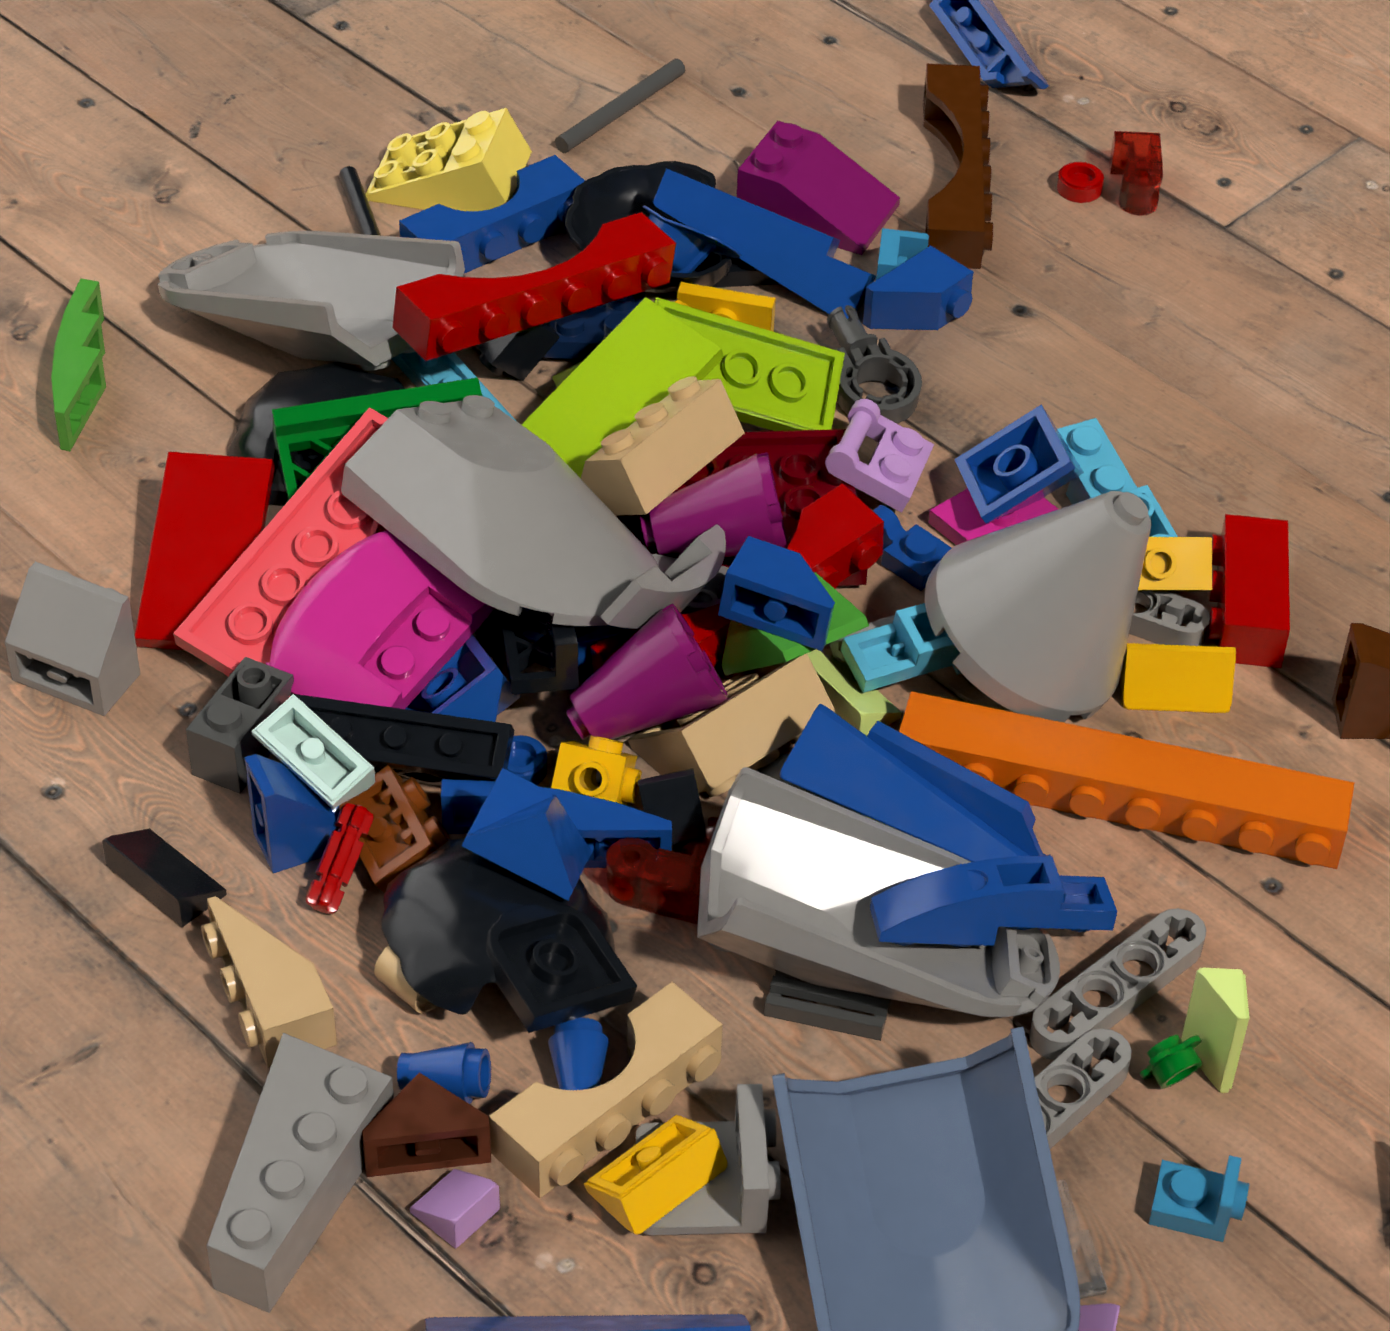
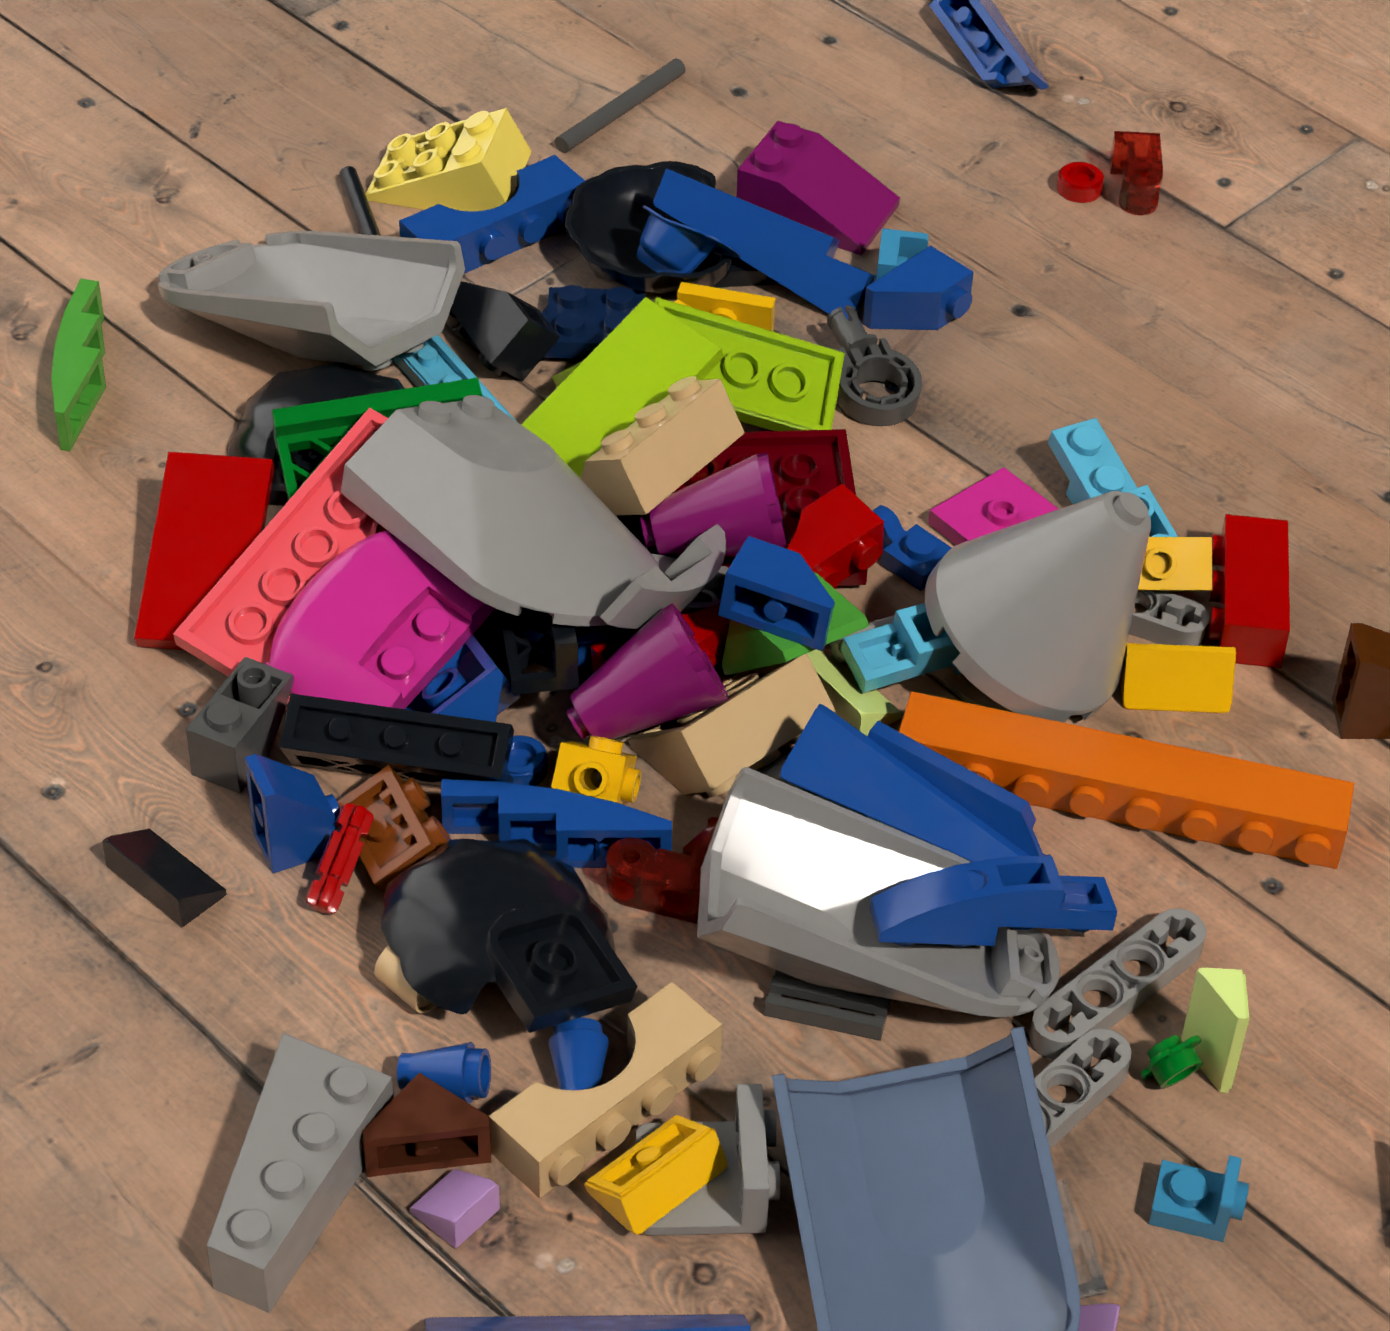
light grey slope [5,561,140,716] -> none
tan slope [201,896,337,1067] -> none
light aqua slope [252,694,375,809] -> none
red arch [392,212,676,361] -> none
blue slope [461,768,592,900] -> none
black slope [637,768,707,845] -> none
lavender plate [825,399,934,513] -> none
reddish brown arch [923,63,993,269] -> none
blue slope [954,404,1084,524] -> none

